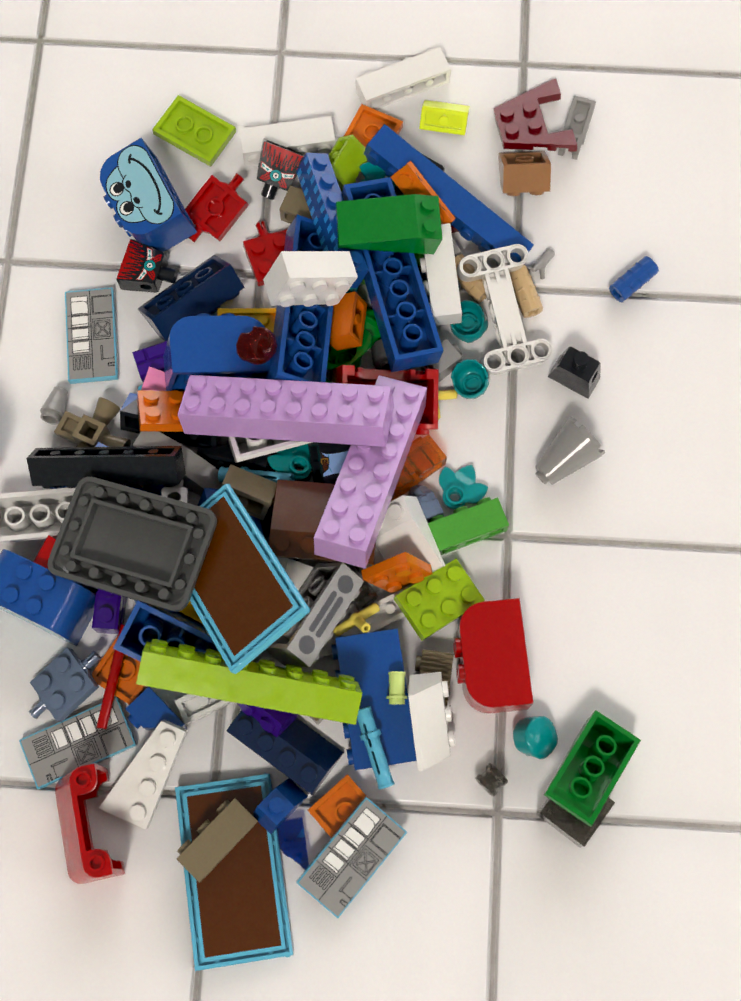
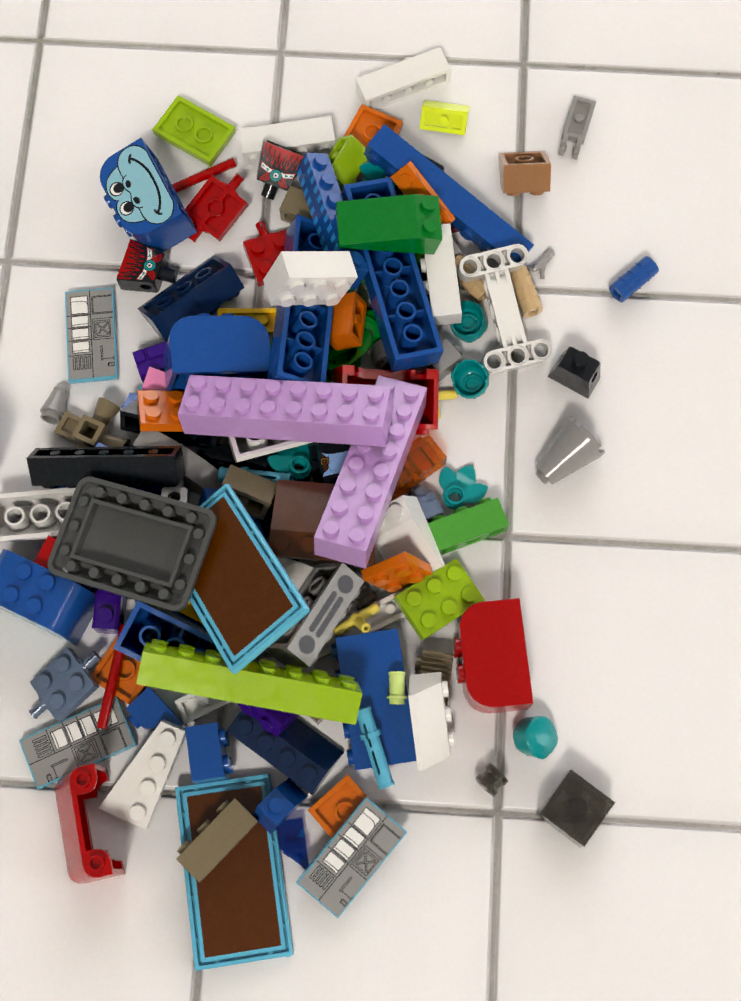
clear red hair [236,326,277,365] -> none
wing [493,78,577,152] -> none
green slope [544,710,641,827] -> none
none -> red bar [172,158,237,193]
none -> blue brick [185,722,234,784]

